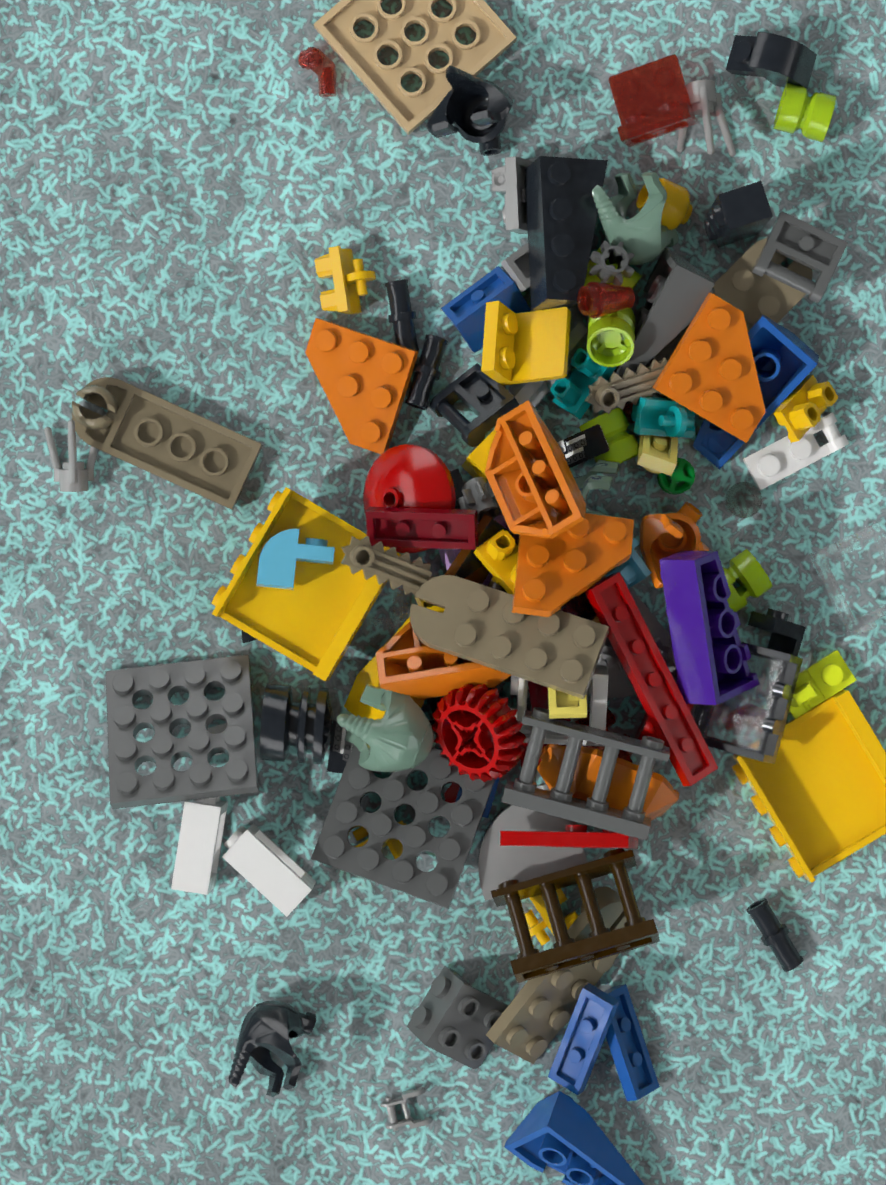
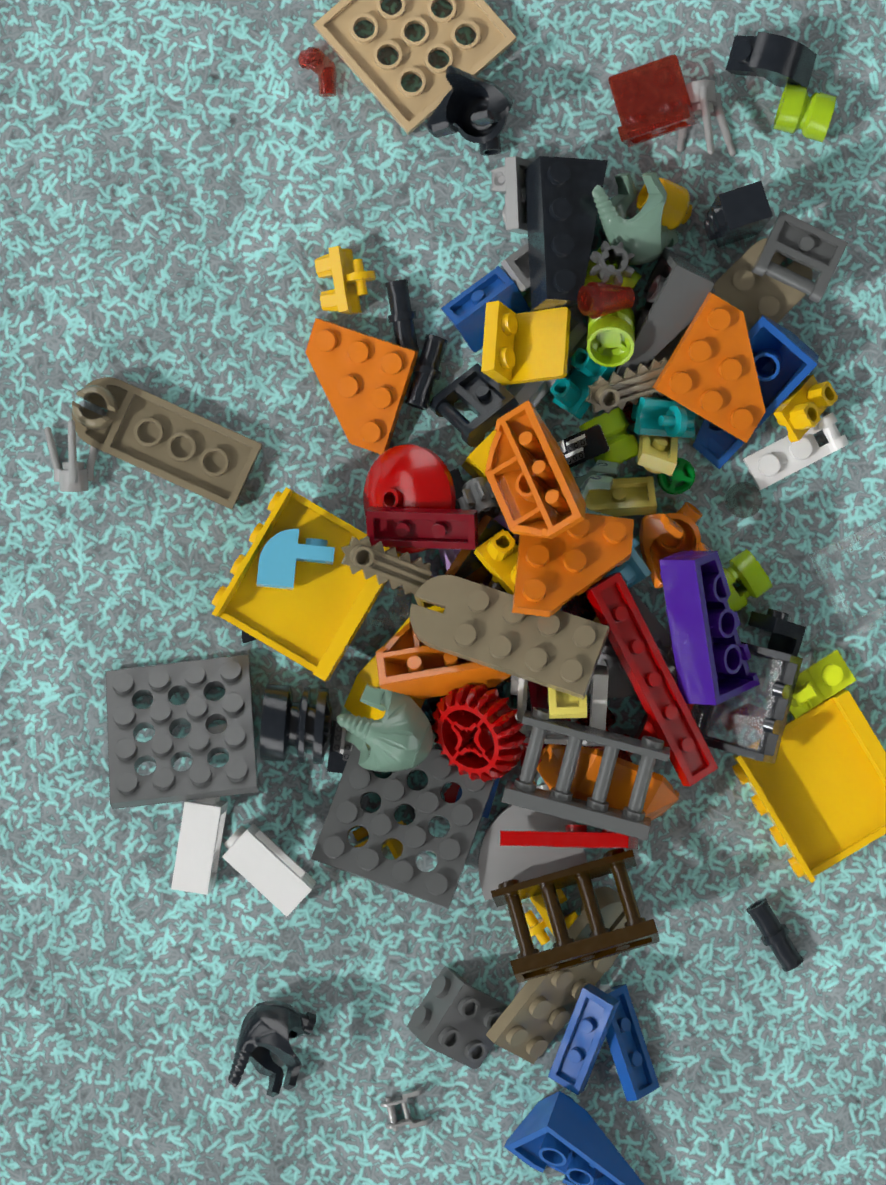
none -> light yellow plate [585,476,657,517]

